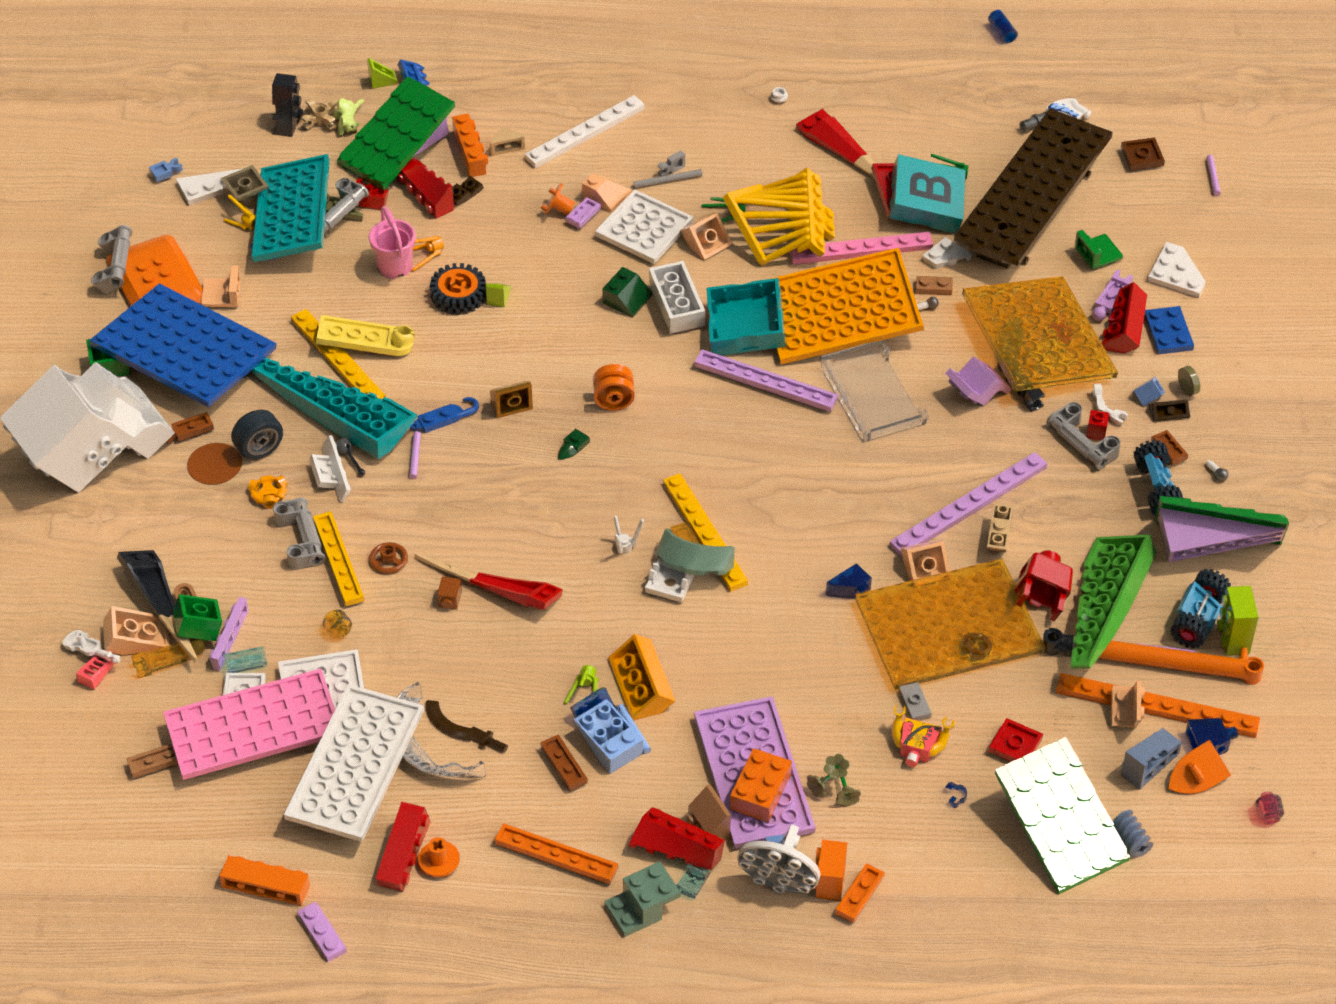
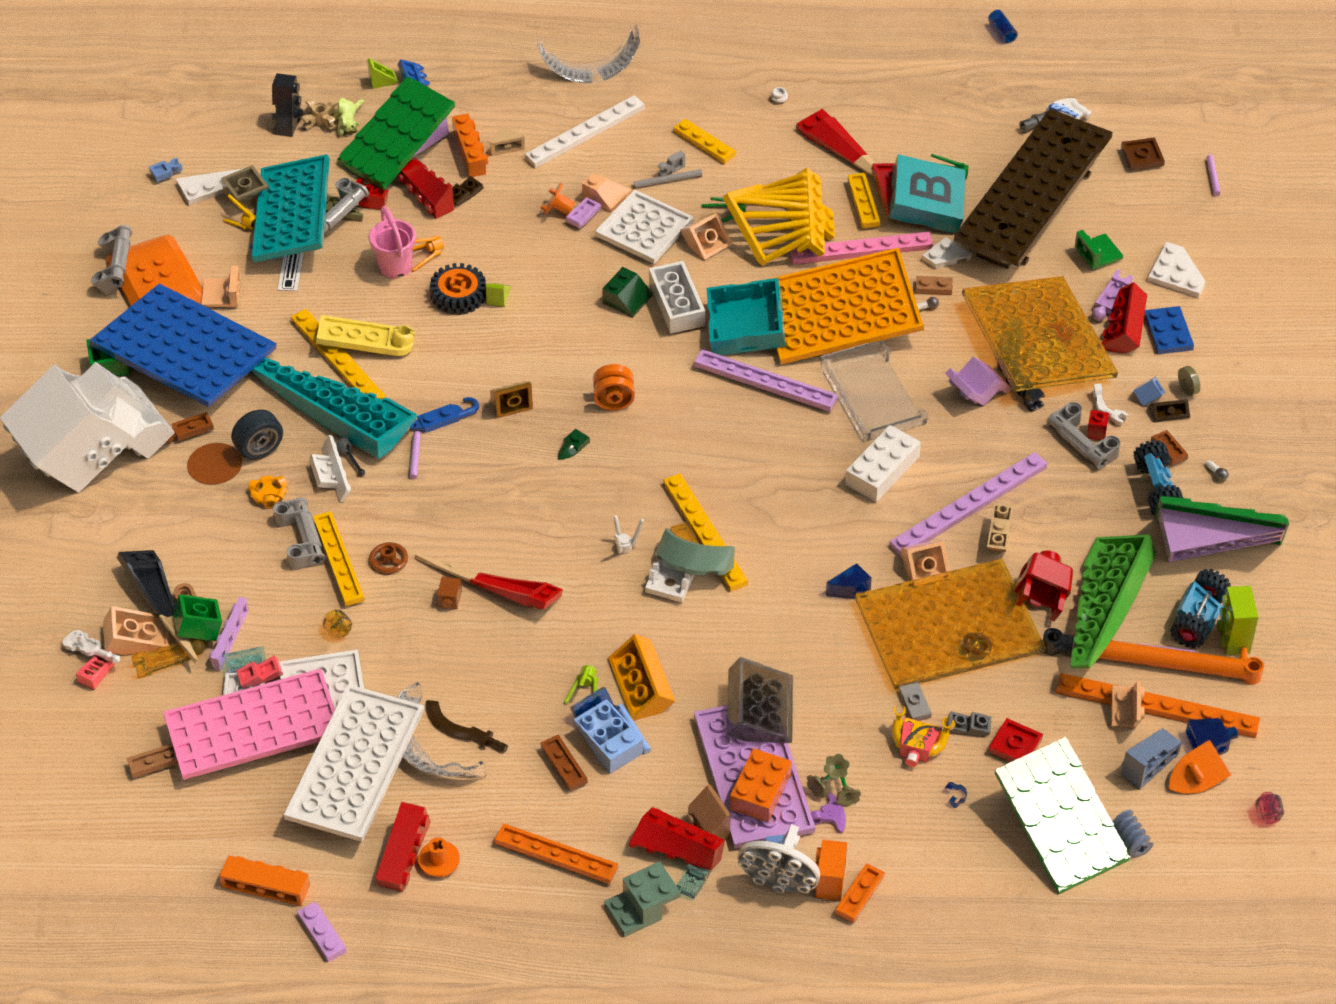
none -> coral slope [236,655,283,688]
none -> white sticker [278,252,304,291]
none -> clear windscreen [535,25,640,83]
none -> yellow plate [674,118,736,165]
none -> clear smoke slope [727,657,793,743]
none -> medium lavender piece [811,793,846,833]
none -> white brick [845,425,921,503]
none -> yellow plate [847,173,880,229]
none -> dark grey slope [947,711,991,736]

